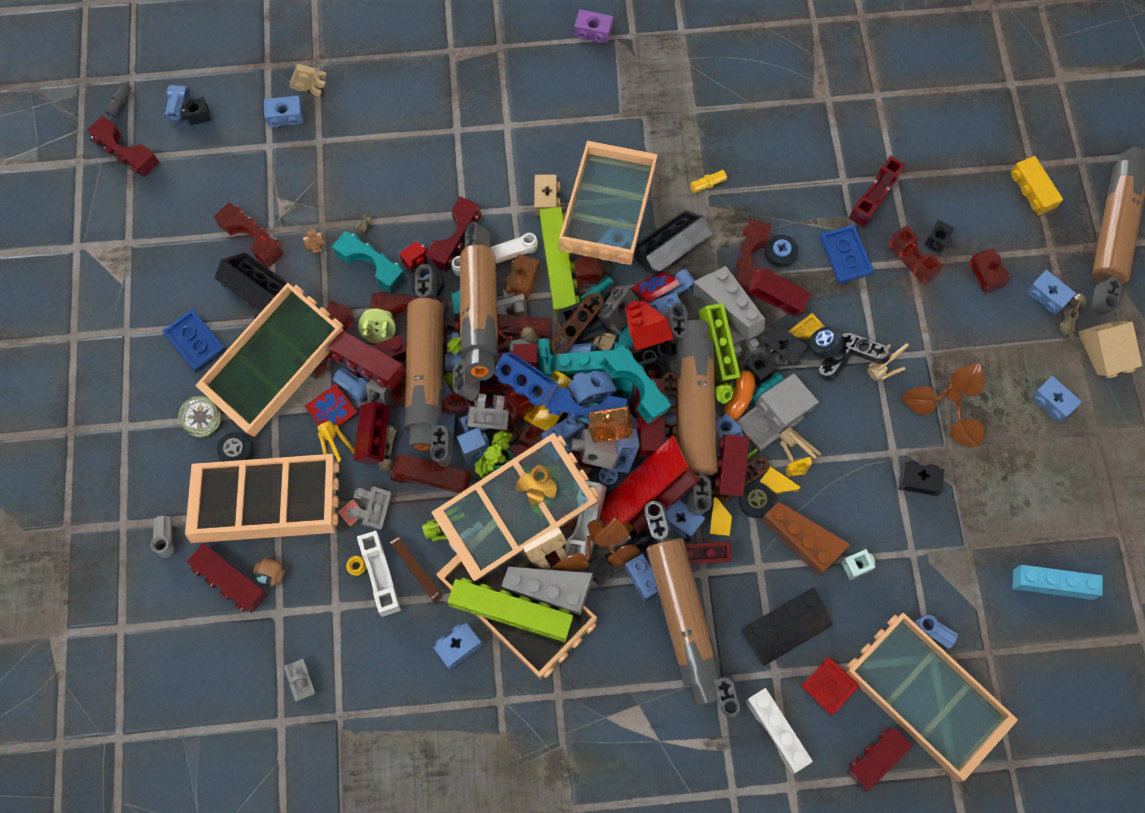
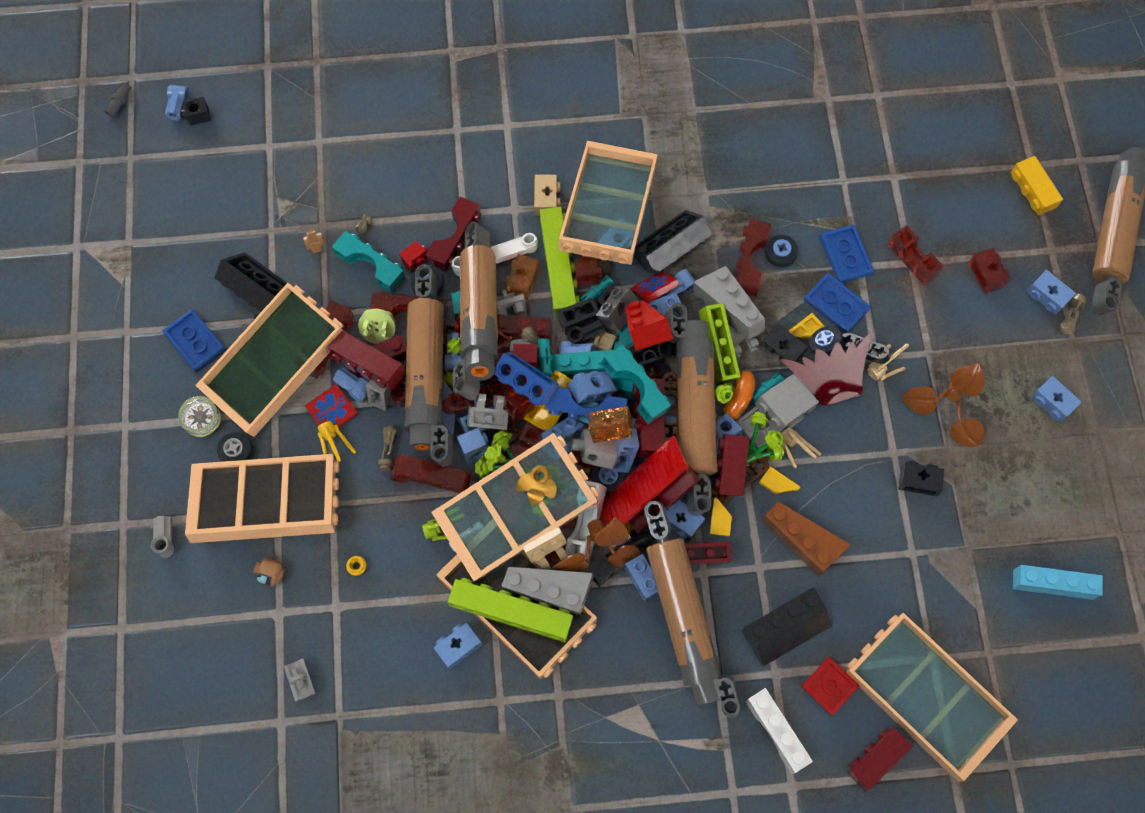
dark red arch [87,115,159,177] -> none
dark red brick [187,543,267,614] -> none
clear red arch [213,202,284,268] -> none
medium blue brick [264,96,304,127] -> none
tan plate [289,64,326,97] -> none
tile [338,500,361,528] -> none
light grey plate [348,487,391,531] -> none
dark red brick [353,401,390,465] -> none
white arch [357,531,401,617] -> none
reddish brown beam [389,536,442,602] -> none
reddish brown beam [550,293,603,354] -> none
medium lavender brick [575,9,613,43] -> none
yellow pin [690,170,727,193] -> none
black wheel [739,483,774,518] -> none
black brick [744,352,776,386] -> none
dark red brick [748,268,810,317] -> none
yellow tile [785,457,812,476] -> none
light aqua brick [841,549,875,580] -> none
dark red arch [849,155,906,228] -> none
medium blue piece [915,615,958,650] -> none
black brick [924,220,955,253] -> none
tan slope [1078,321,1142,378] -> none
none -> lime plant [746,412,784,466]
none -> piece [781,330,873,406]
none -> blue tile [803,273,871,333]

